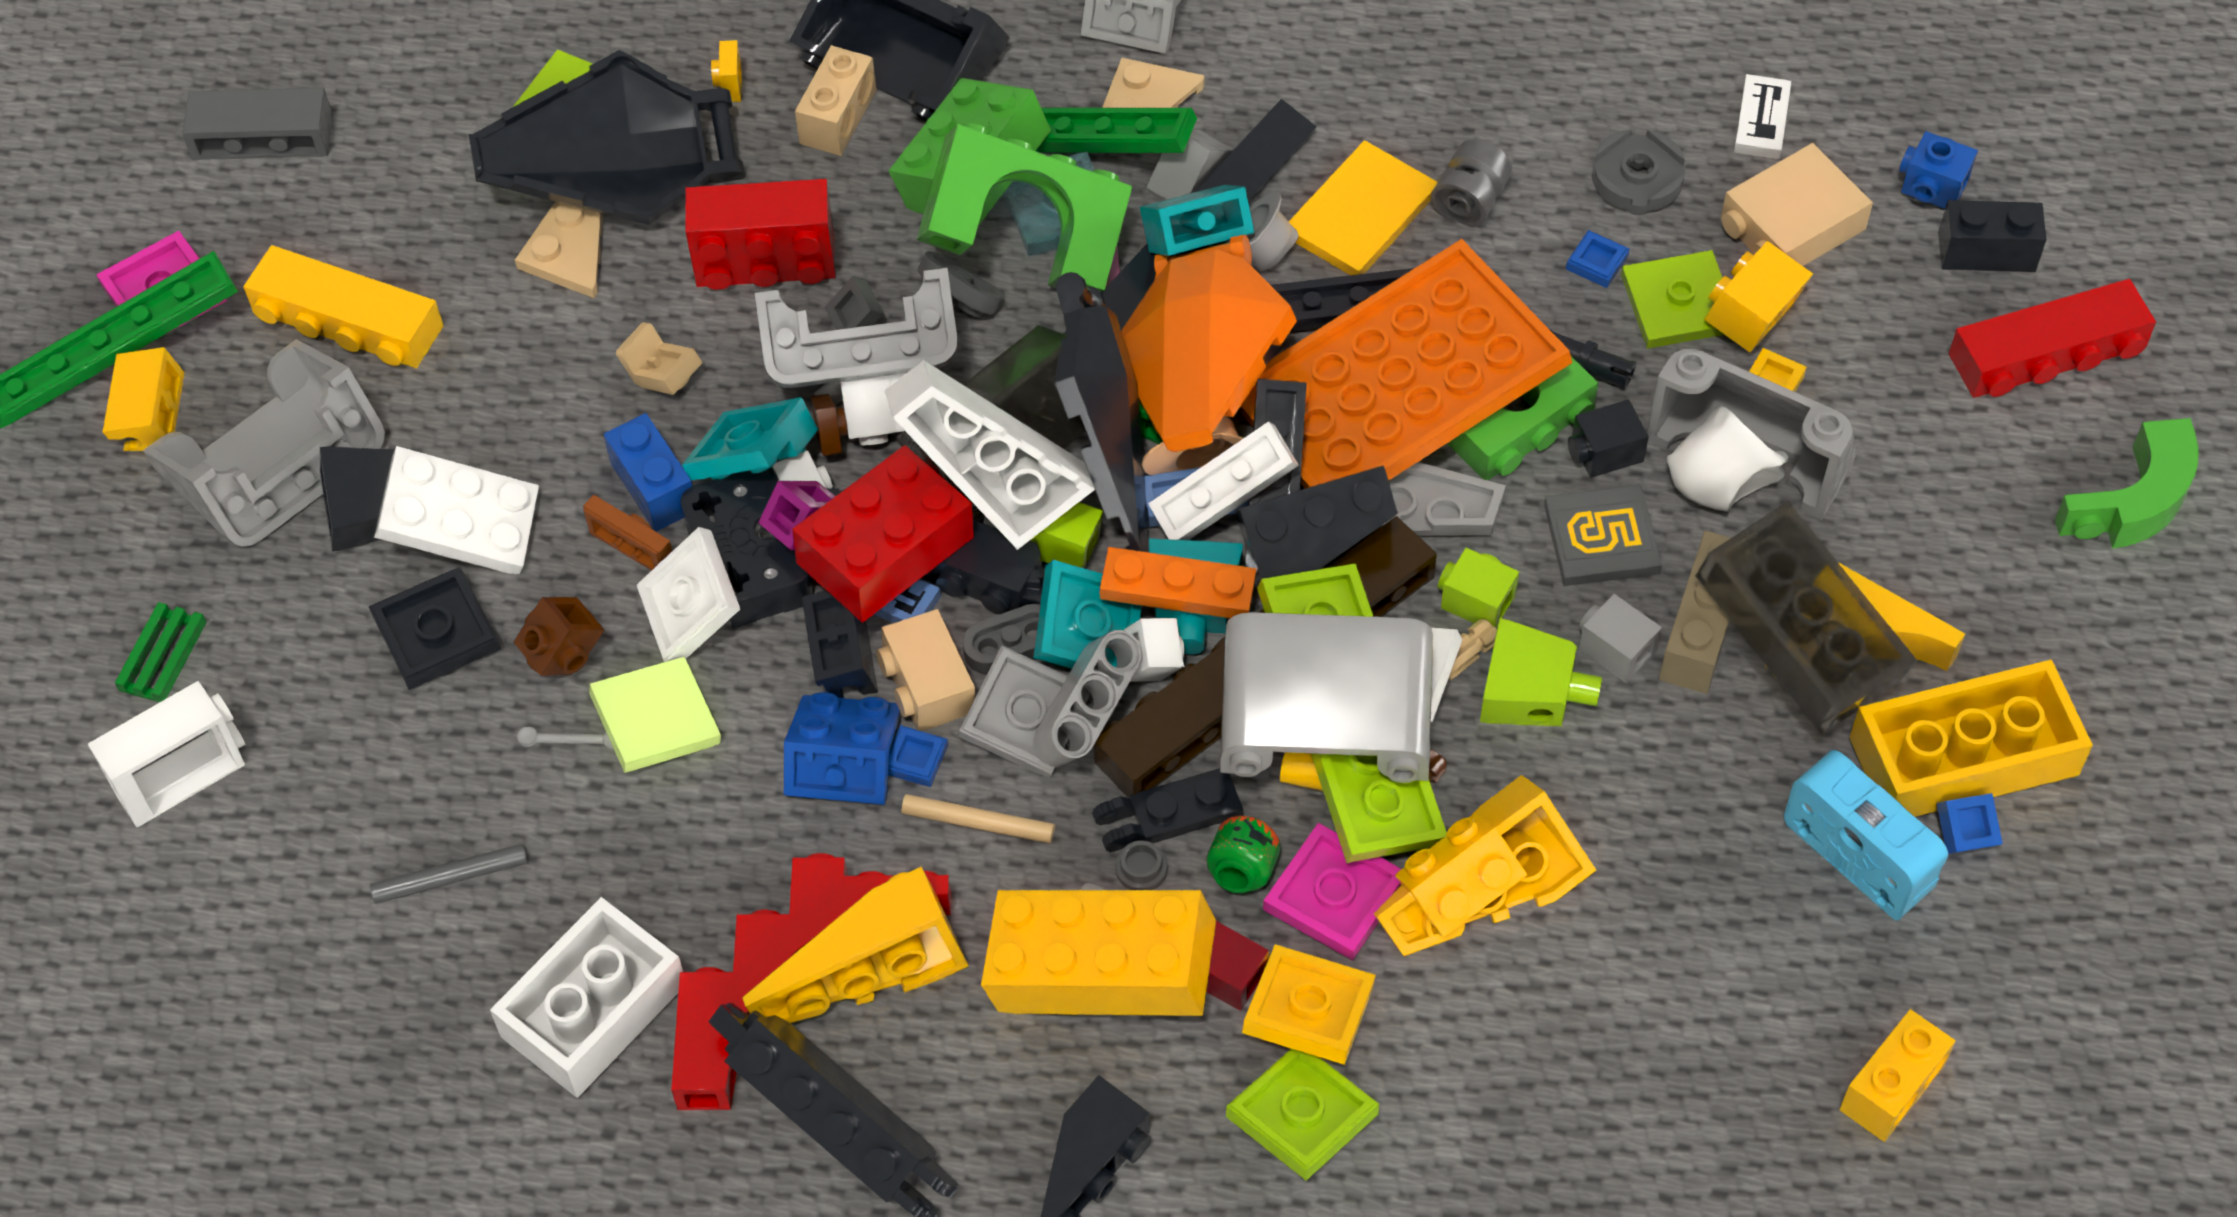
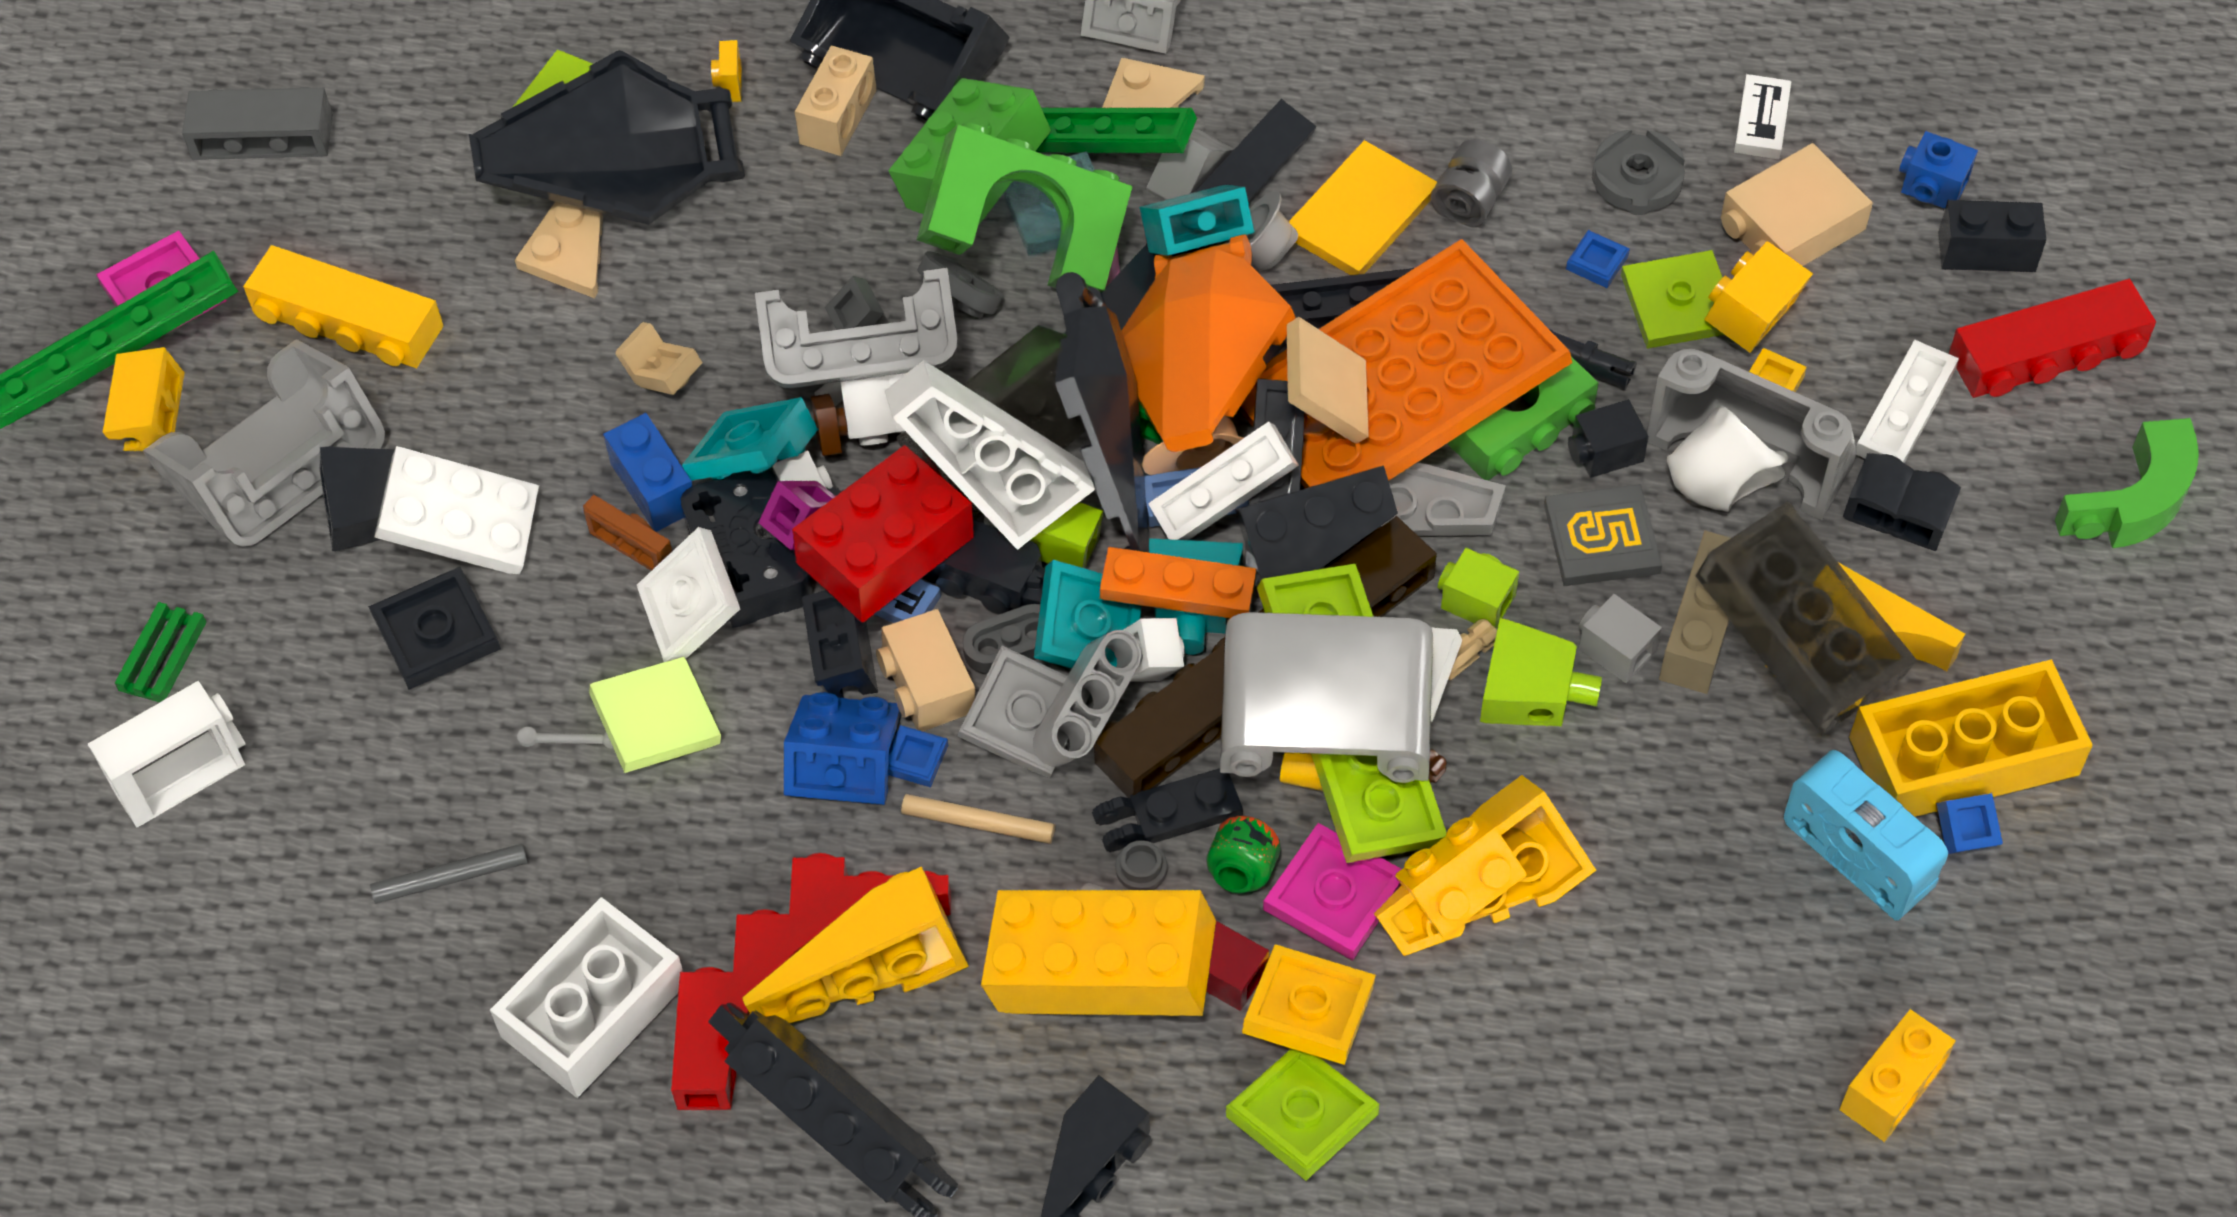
reddish brown brick [513,597,604,676] -> none
red brick [685,179,836,290] -> none
none -> tan tile [1287,317,1369,444]
none -> black brick [1843,453,1961,551]
none -> white plate [1856,340,1959,463]

